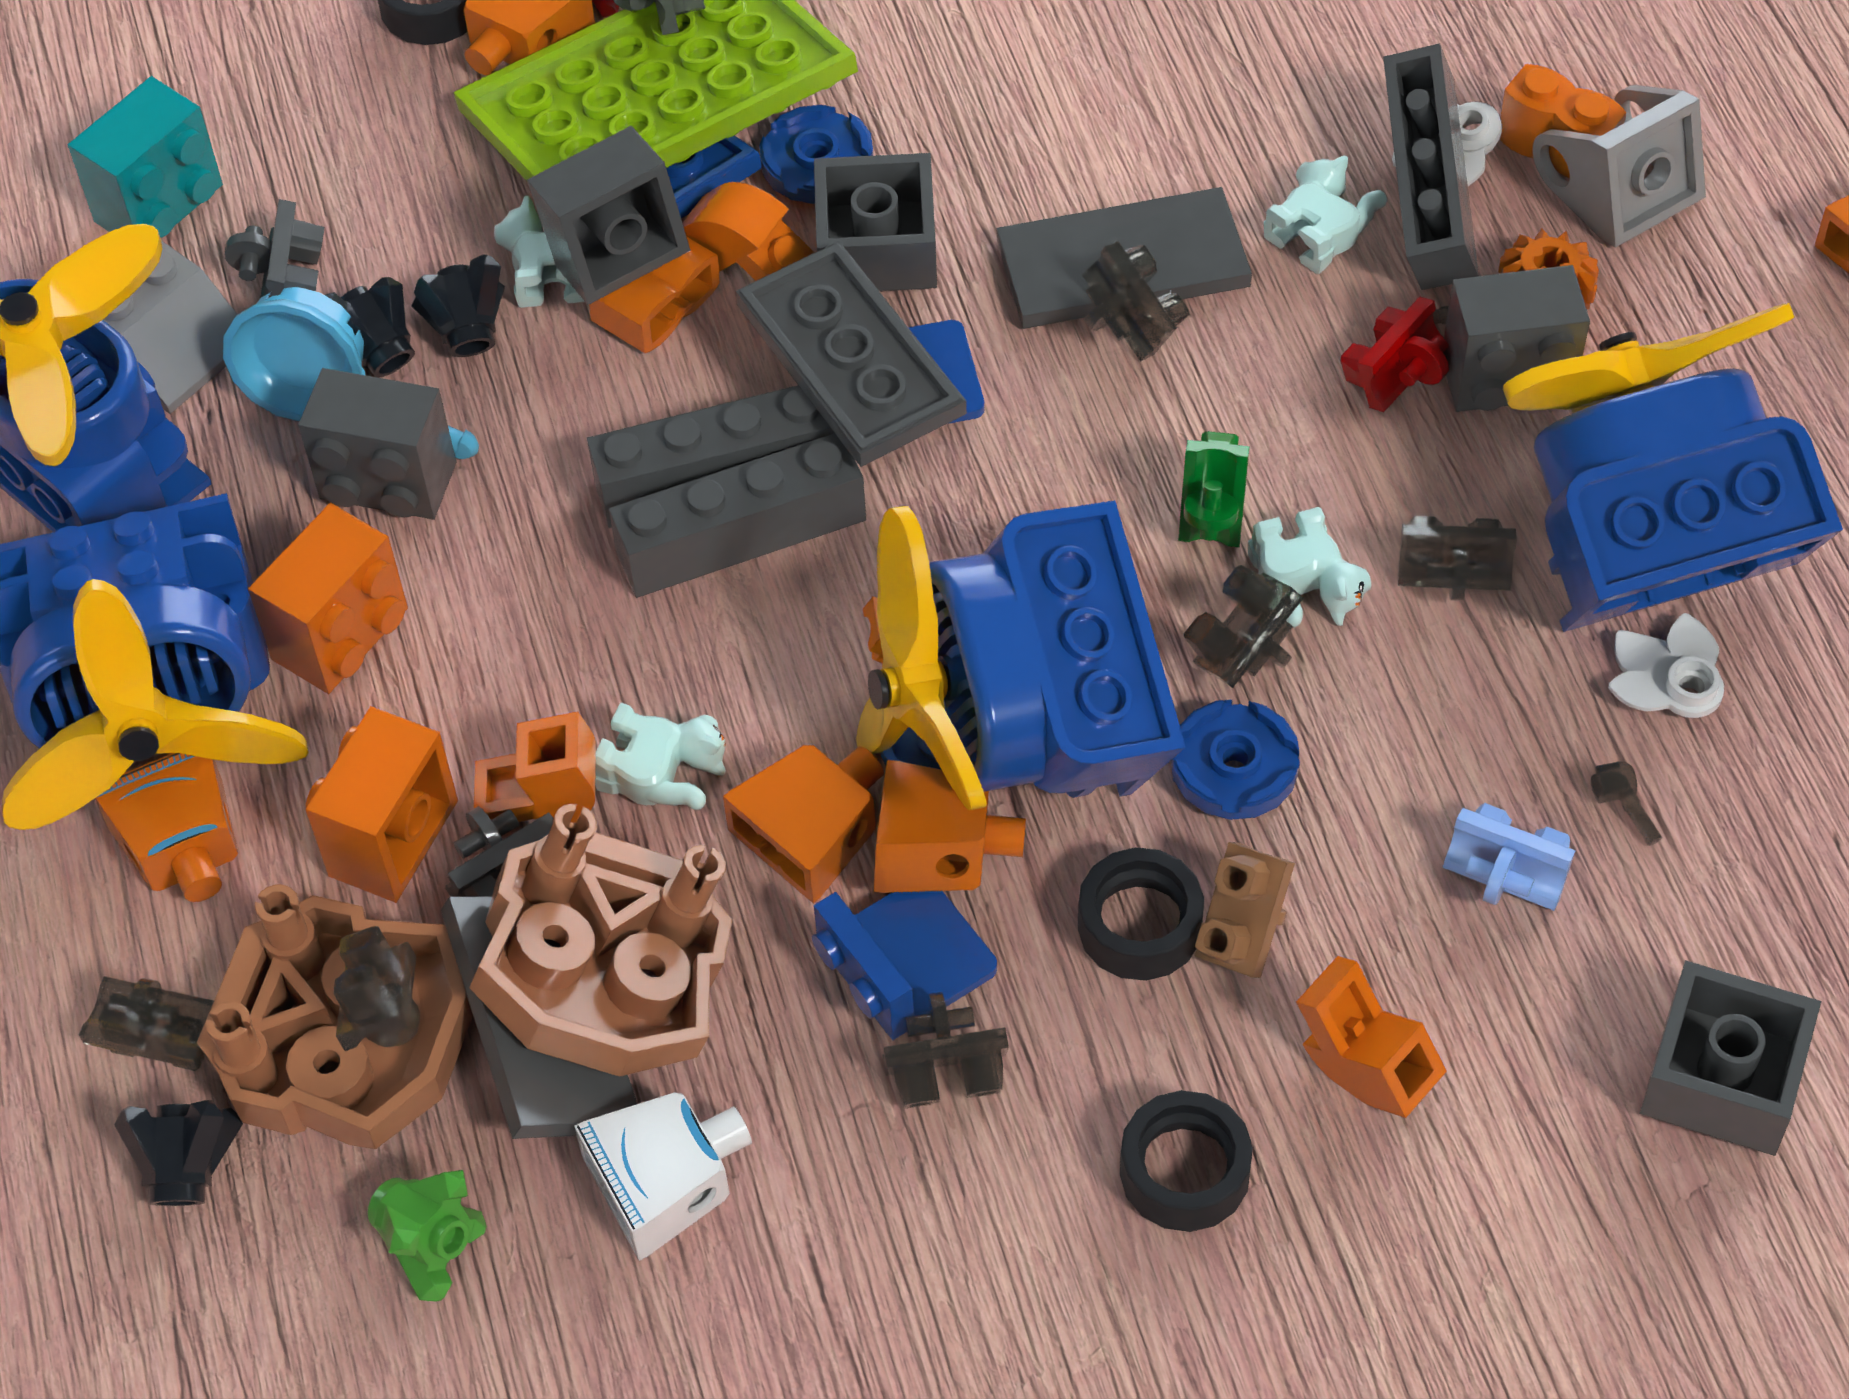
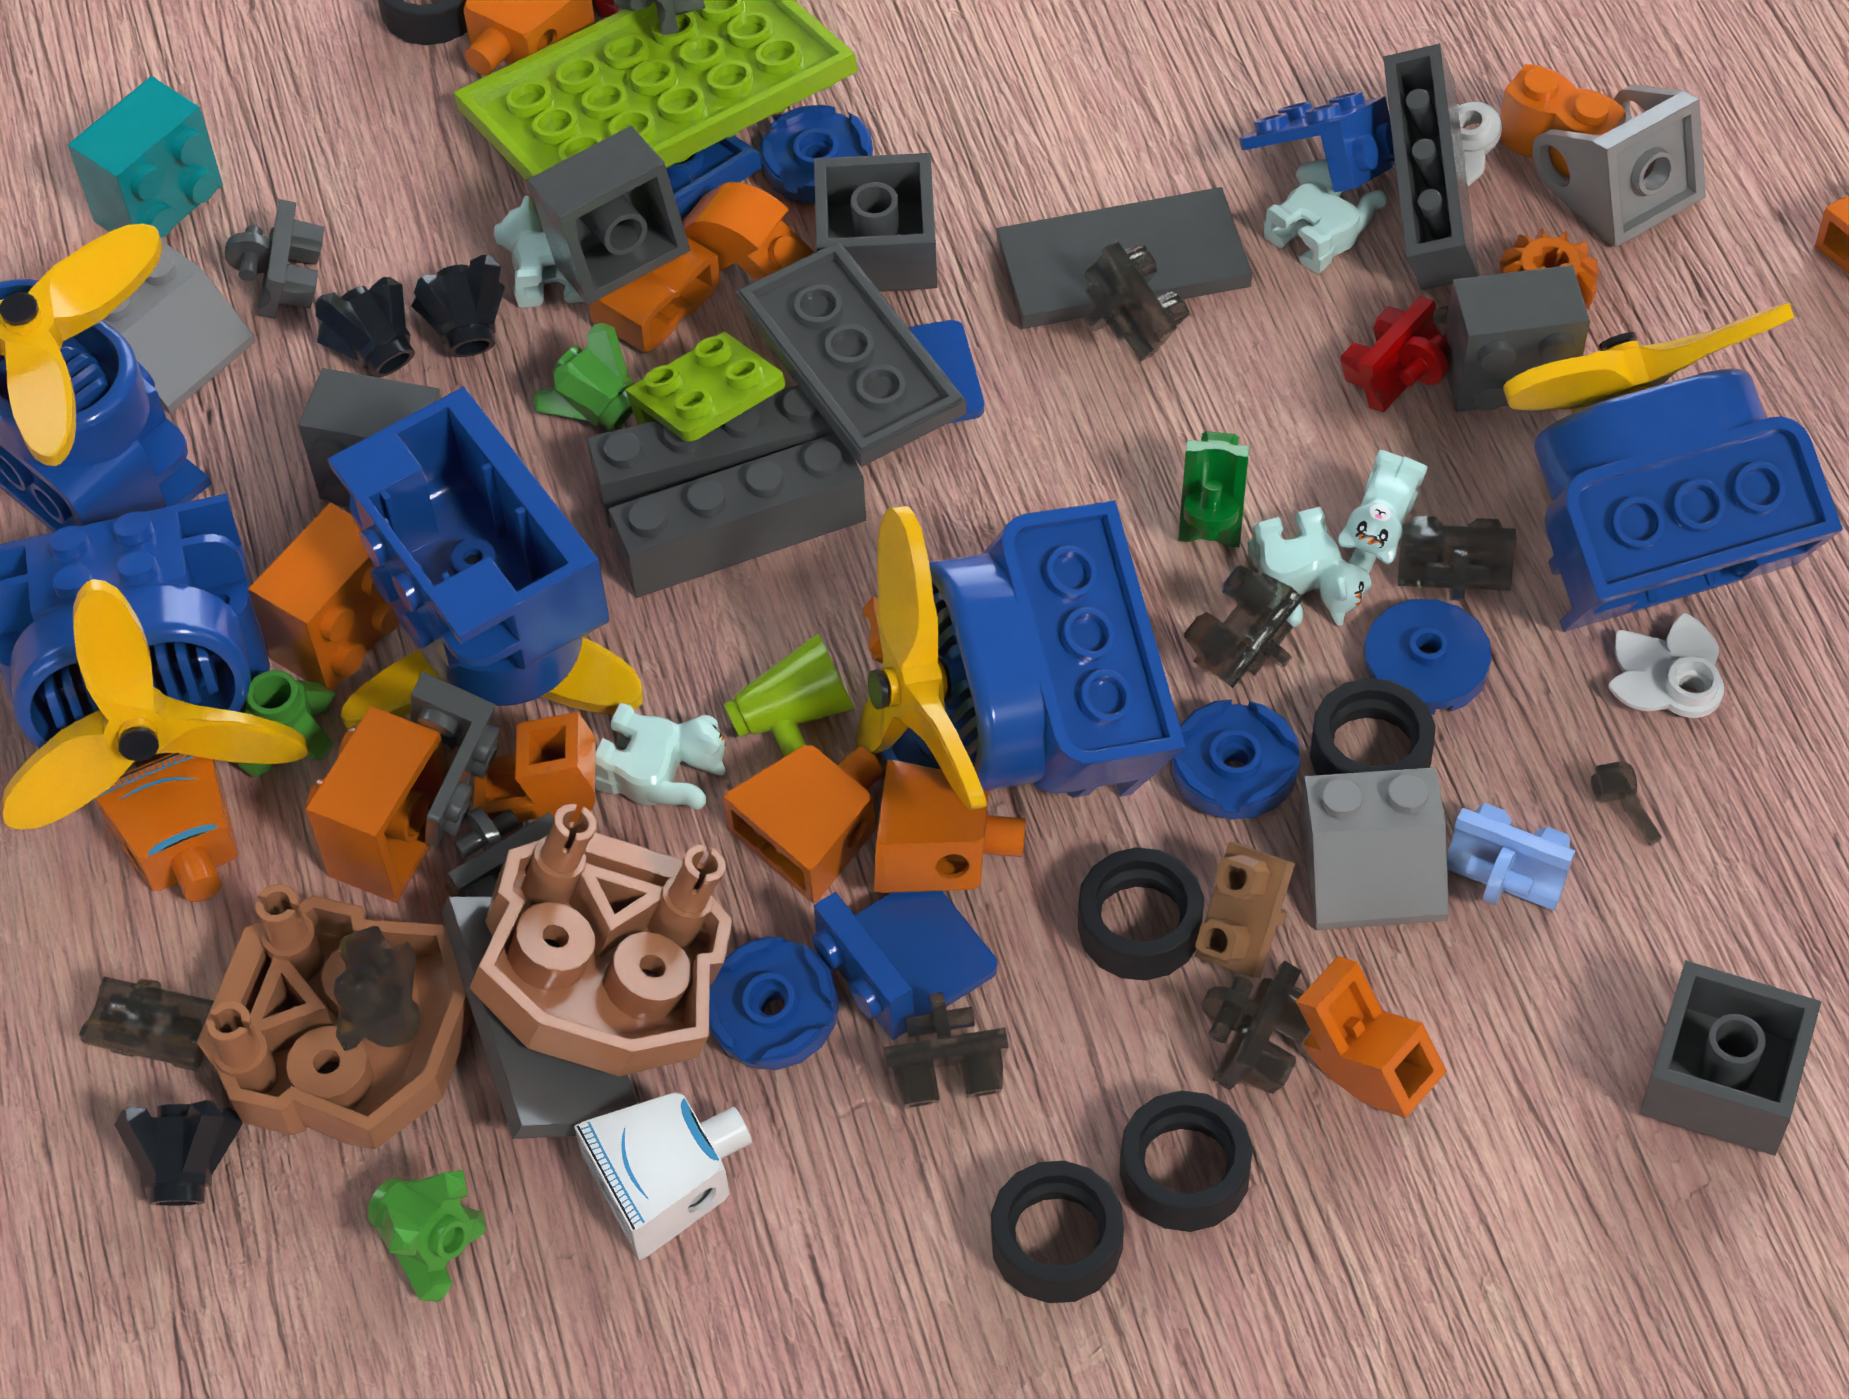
medium azure piece [223,287,479,459] -> none
none -> bright green rock [238,670,336,777]
none -> blue brick [328,387,644,728]
none -> dark grey bracket [410,671,501,848]
none -> bright green rock [532,322,635,432]
none -> lime bracket [625,331,786,442]
none -> blue plate [709,936,840,1070]
none -> lime piece [724,632,855,757]
none -> black tyre [991,1160,1124,1303]
none -> clear smoke hips [1201,960,1310,1094]
none -> blue bracket [1239,91,1396,193]
none -> light grey slope [1300,767,1449,930]
none -> black tyre [1310,678,1436,775]
none -> light aqua animal [1338,450,1428,574]
none -> blue plate [1363,599,1492,715]

